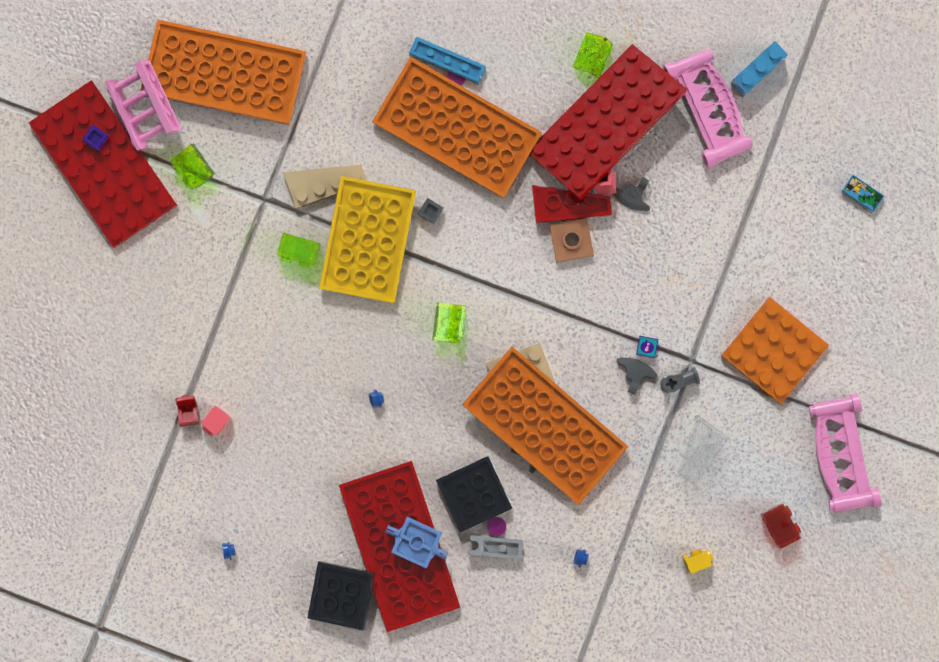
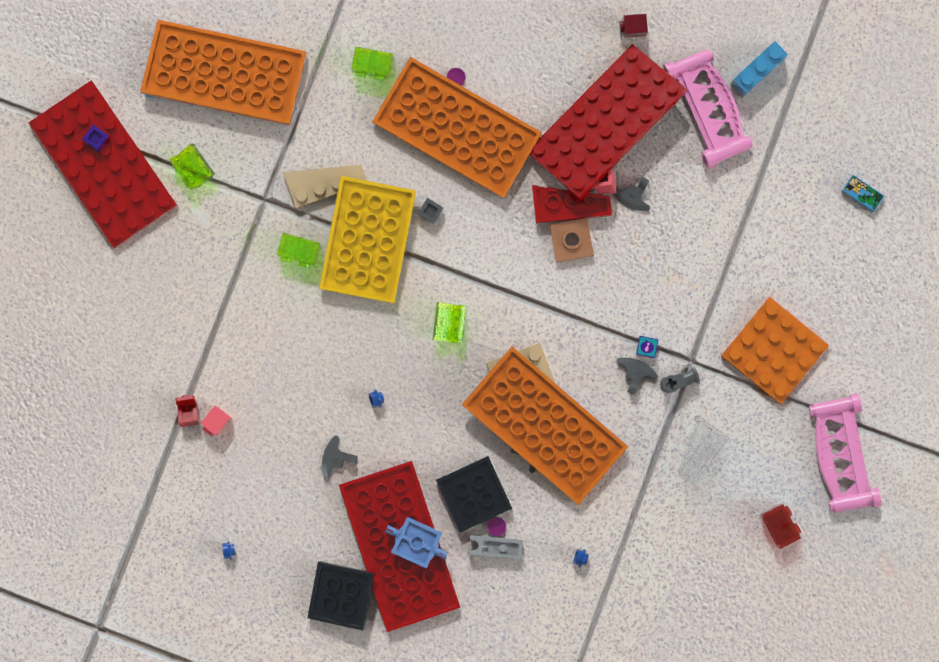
bright pink fence [105,60,182,151] -> none
dark azure tile [409,37,486,85] -> none
clear neon green bracket [572,32,613,78] -> none
yellow brick [682,549,714,574] -> none
none -> dark grey piece [322,435,358,478]
none -> clear neon green brick [351,47,393,81]
none -> dark red brick [619,14,648,38]

